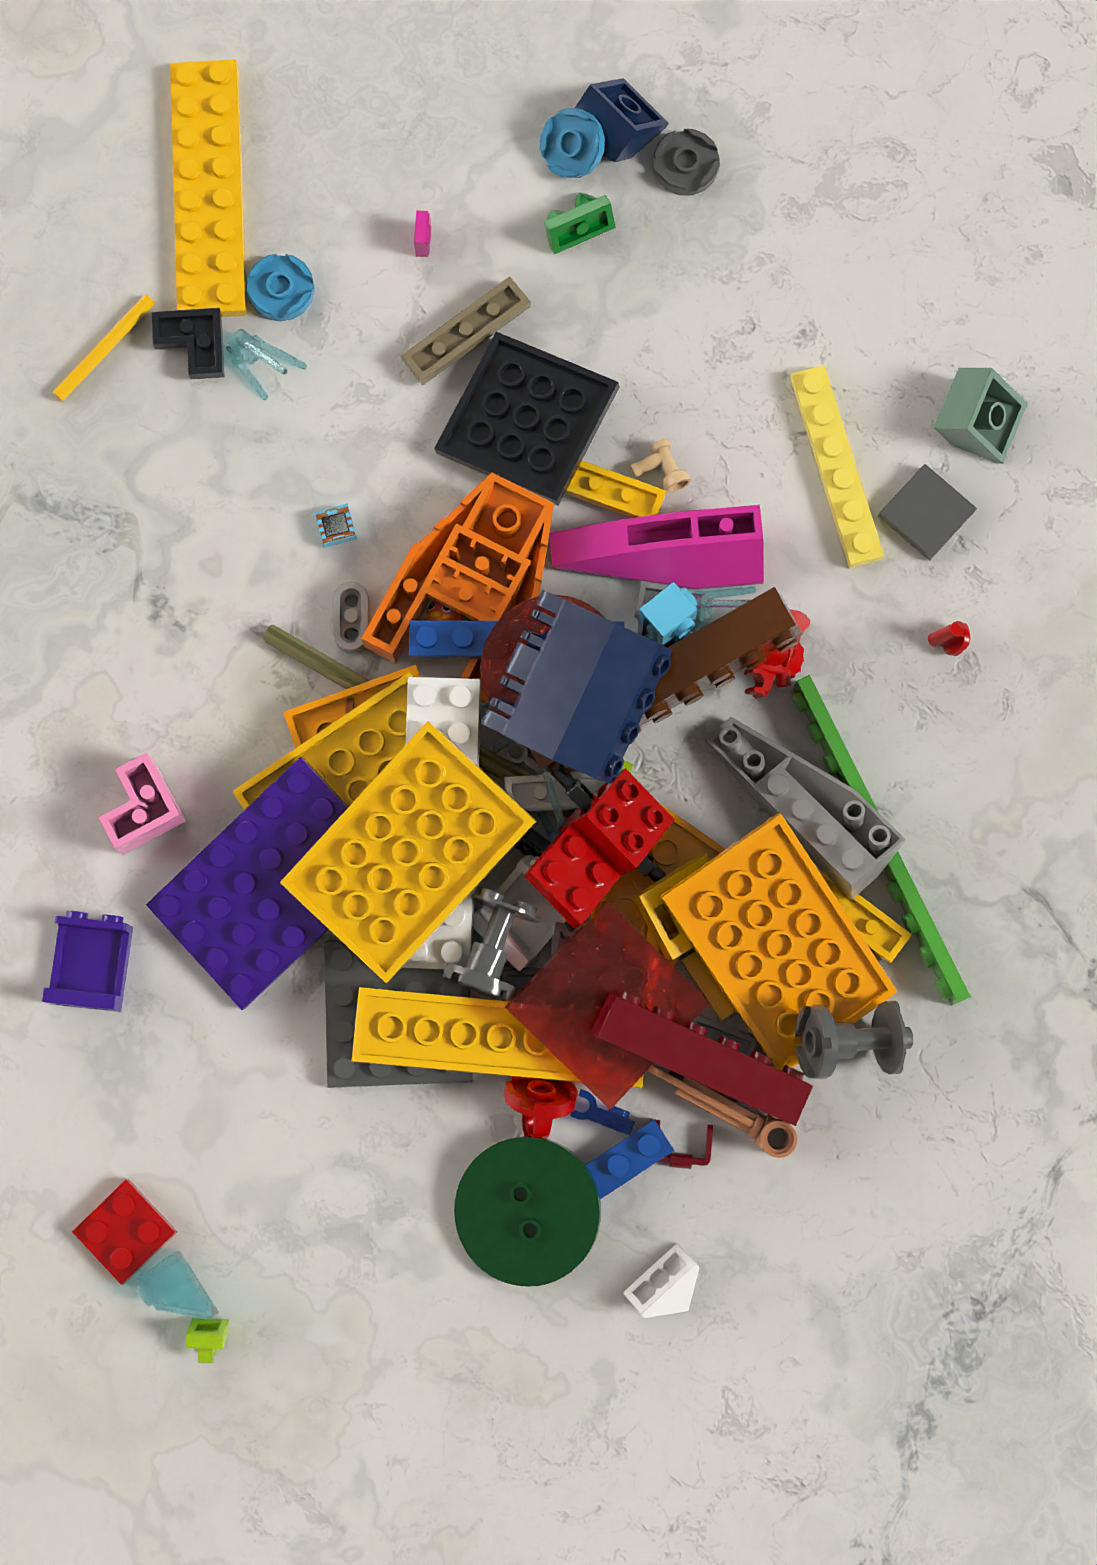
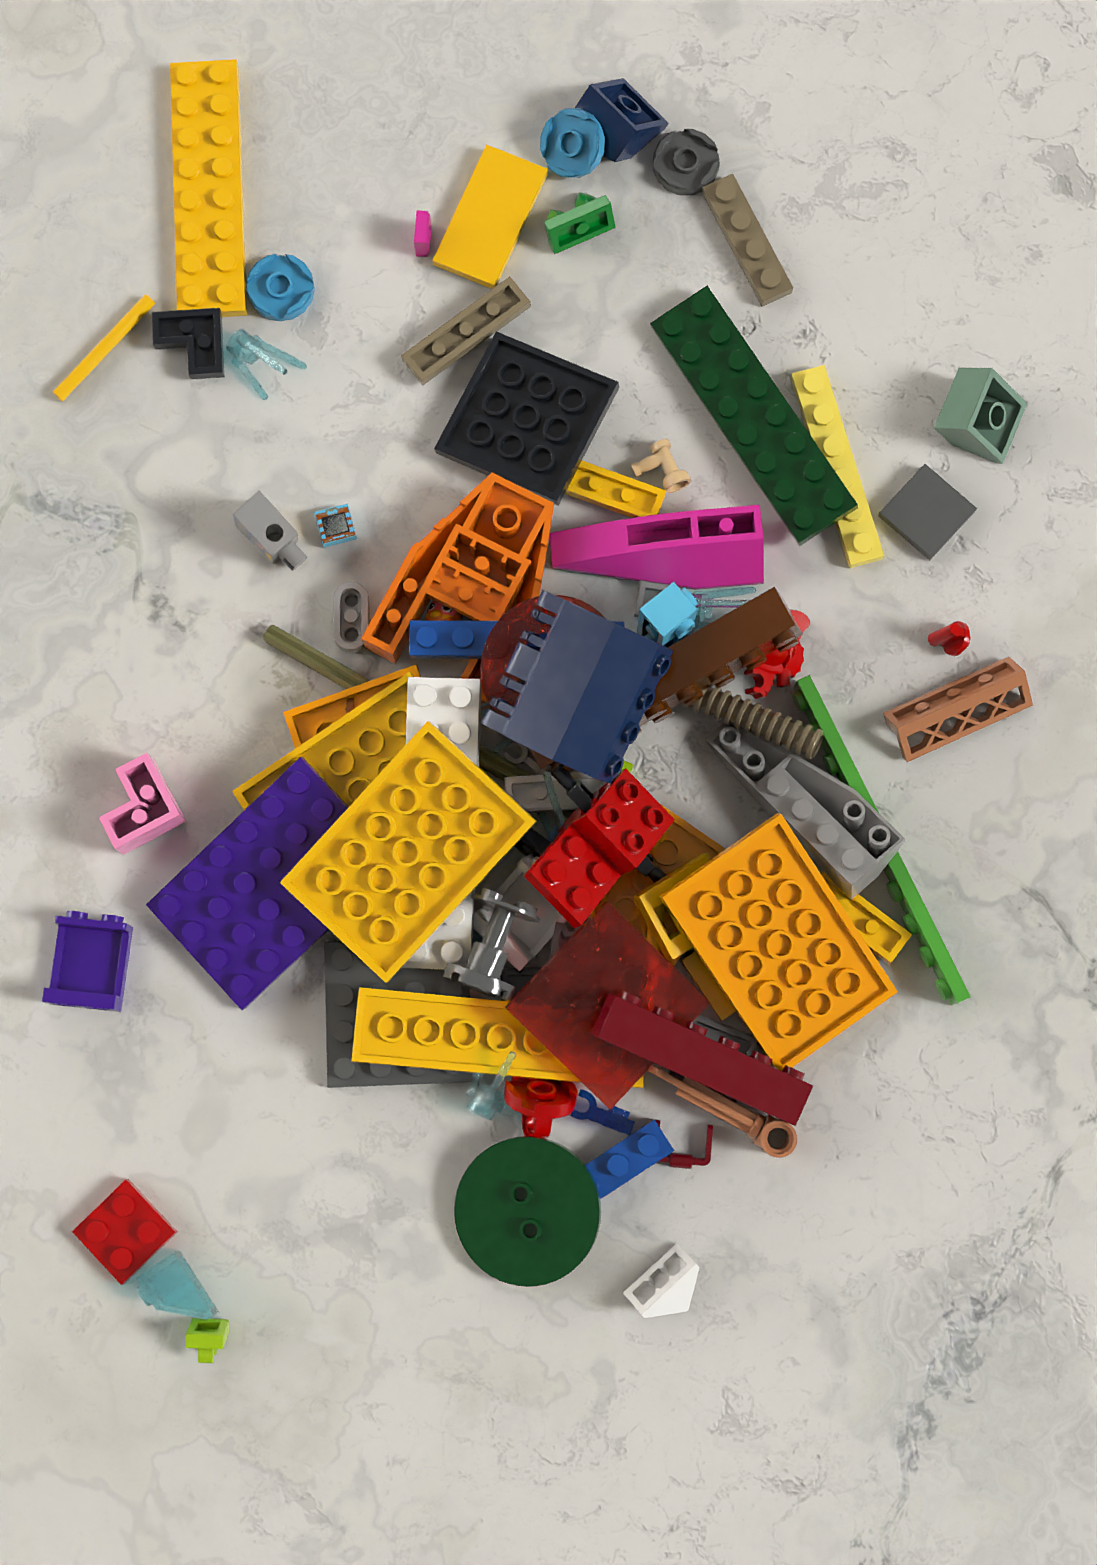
dark grey piece [795,1001,913,1079] -> none
none -> light grey torso [233,490,307,571]
none -> yellow tile [432,144,548,289]
none -> clear light blue plant [465,1051,516,1120]
none -> dark green plate [650,285,858,546]
none -> dark tan piece [684,686,824,759]
none -> dark tan plate [702,173,793,307]
none -> nougat fence [883,657,1033,762]

